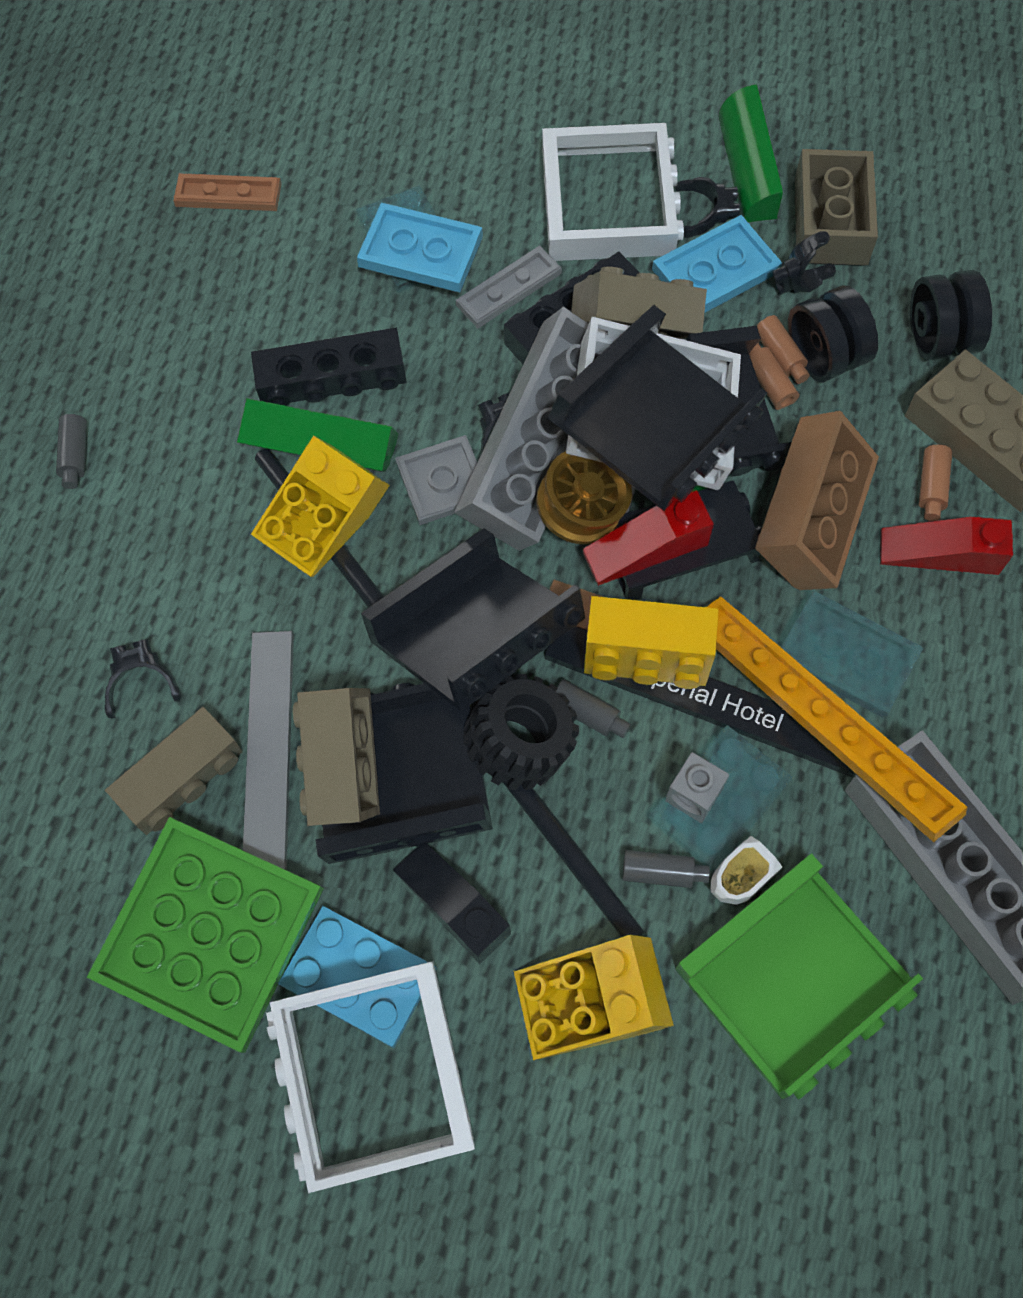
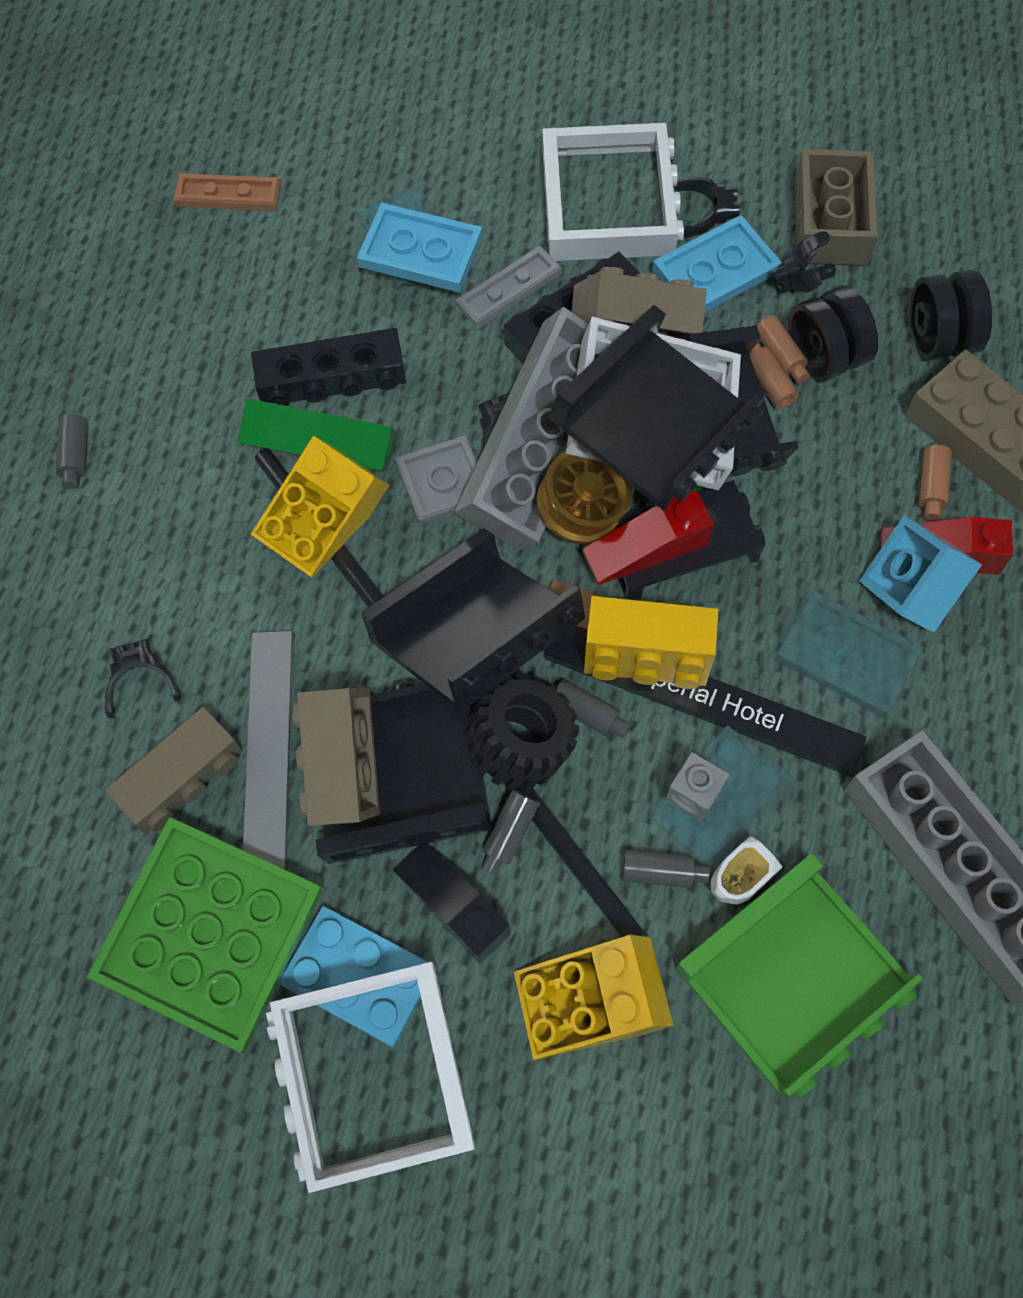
light orange plate [707,596,968,842] -> none
green brick [718,84,783,222] -> none
medium nougat brick [755,411,879,590] -> none
none -> dark grey cylinder [481,789,540,875]
none -> medium azure slope [859,515,982,632]

